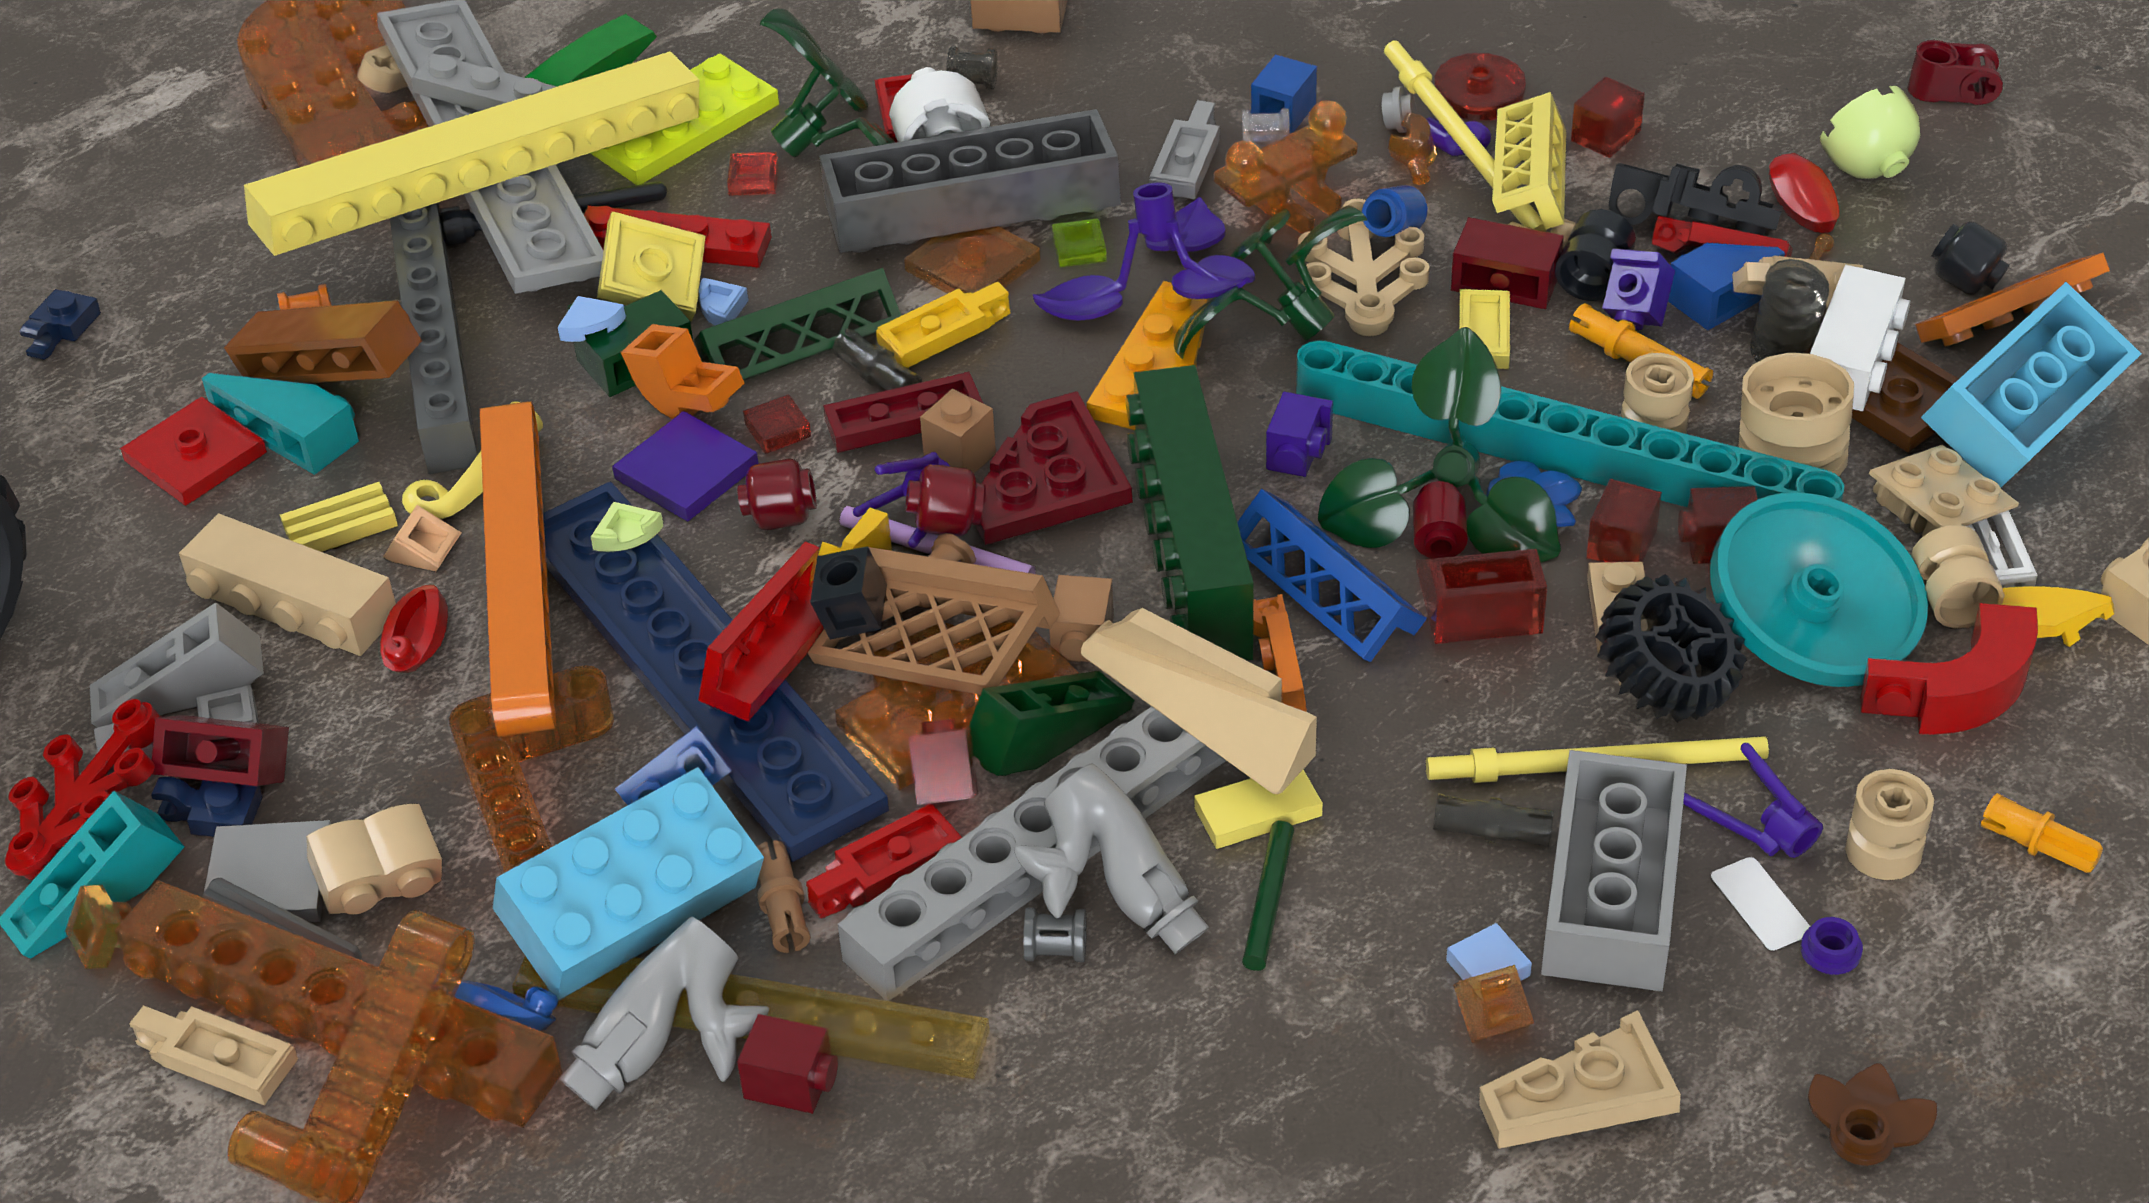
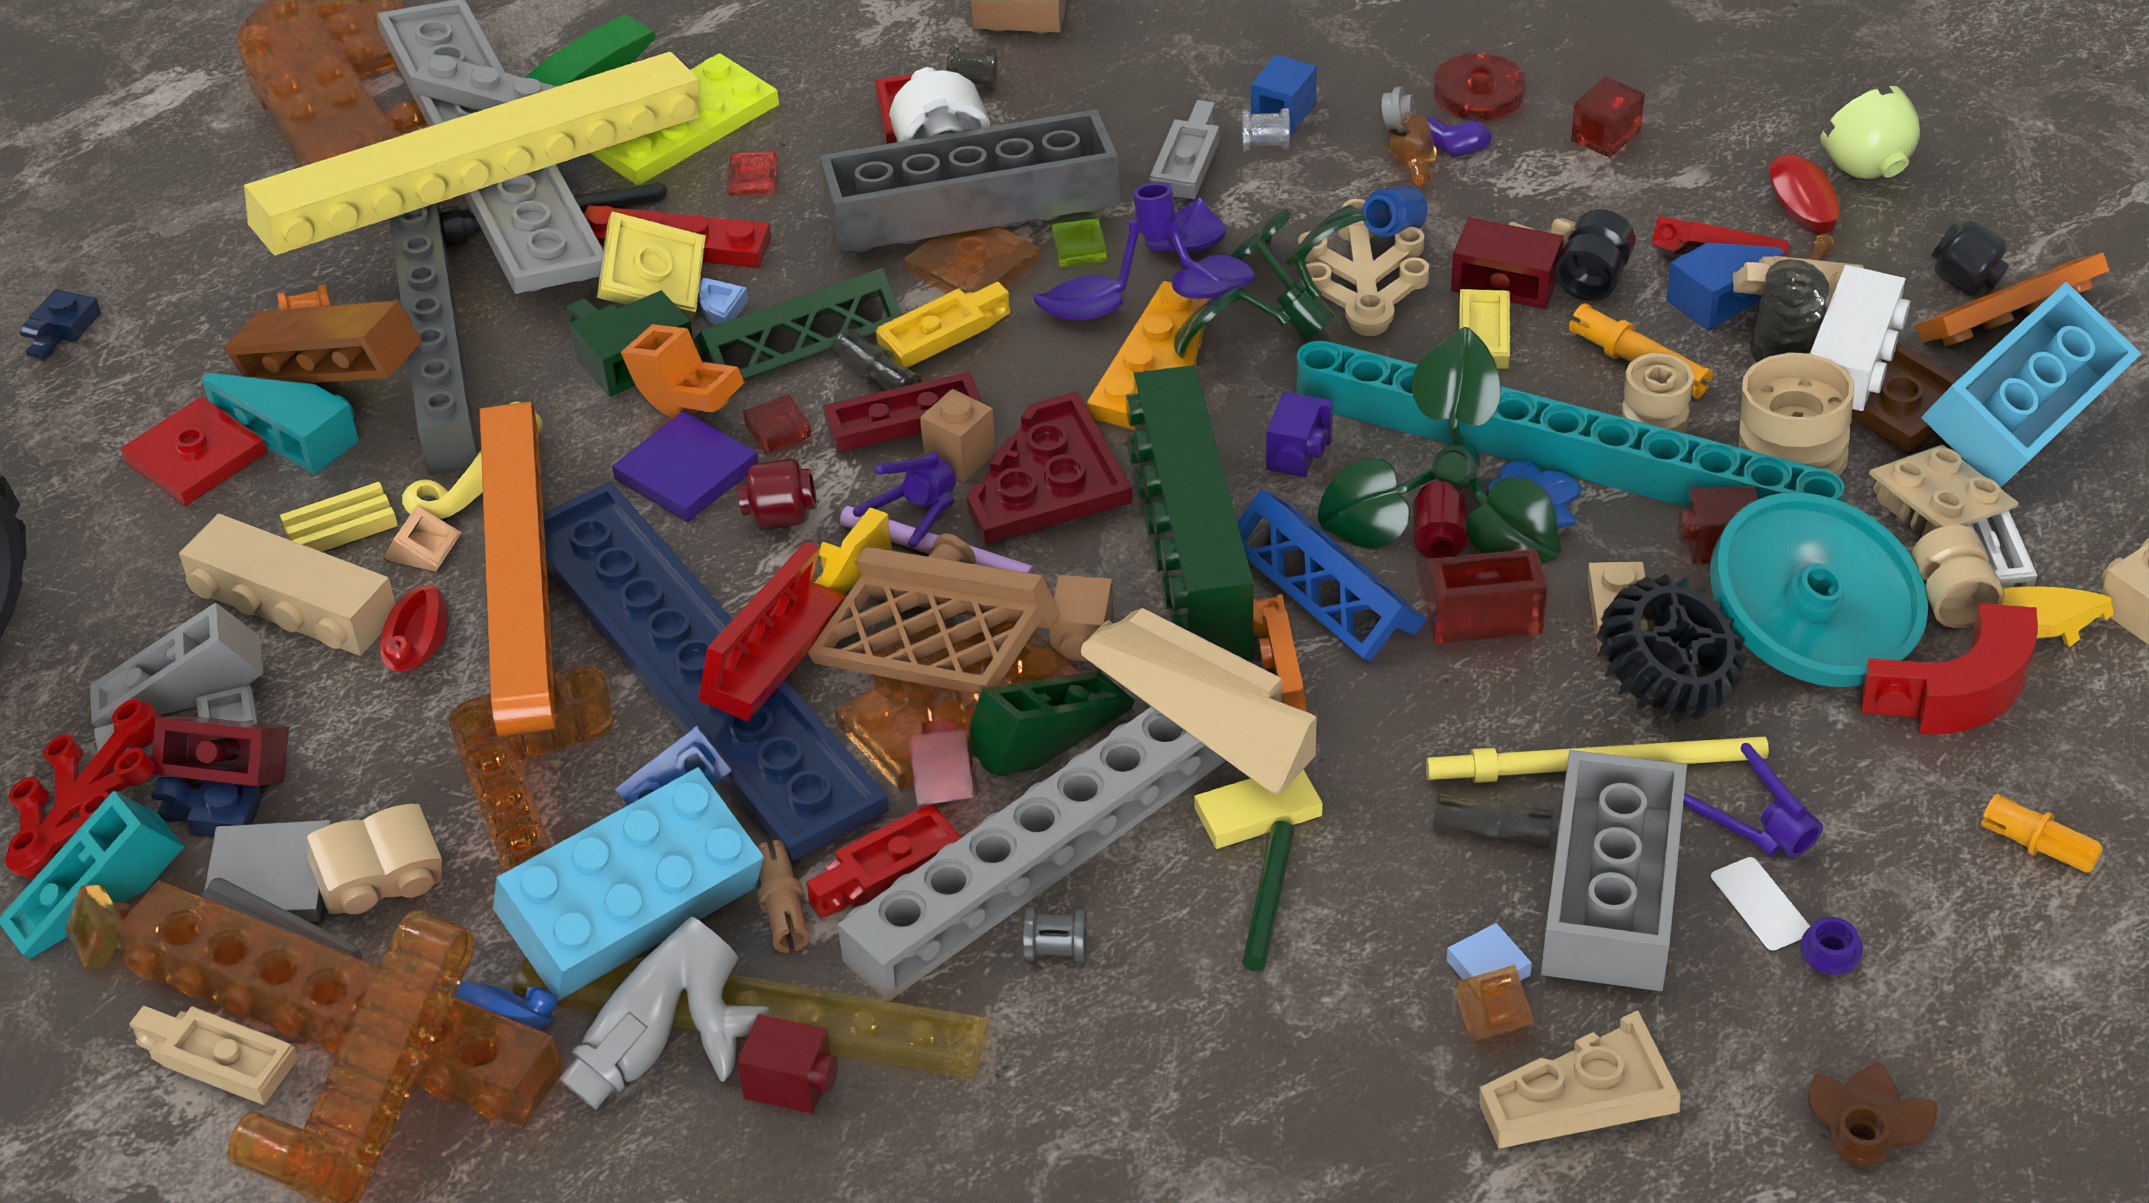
tan beam [357,45,408,93] -> none
light blue tile [558,296,626,342] -> none
yellowish green tile [591,502,664,552] -> none
dark green plant [759,8,896,158] -> none
black brick [810,546,887,640] -> none
dark red head [905,464,984,537] -> none
light grey piece [1014,763,1209,954] -> none
clear orange piece [1214,100,1358,234] -> none
light yellow bar [1384,41,1547,232] -> none
light yellow fence [1492,92,1566,230] -> none
clear red brick [1586,479,1662,562] -> none
dark purple brick [1602,249,1675,330] -> none
black plate [1609,163,1783,236] -> none
tan wheel [1845,769,1934,880] -> none
dark red piece [1907,40,2003,105] -> none

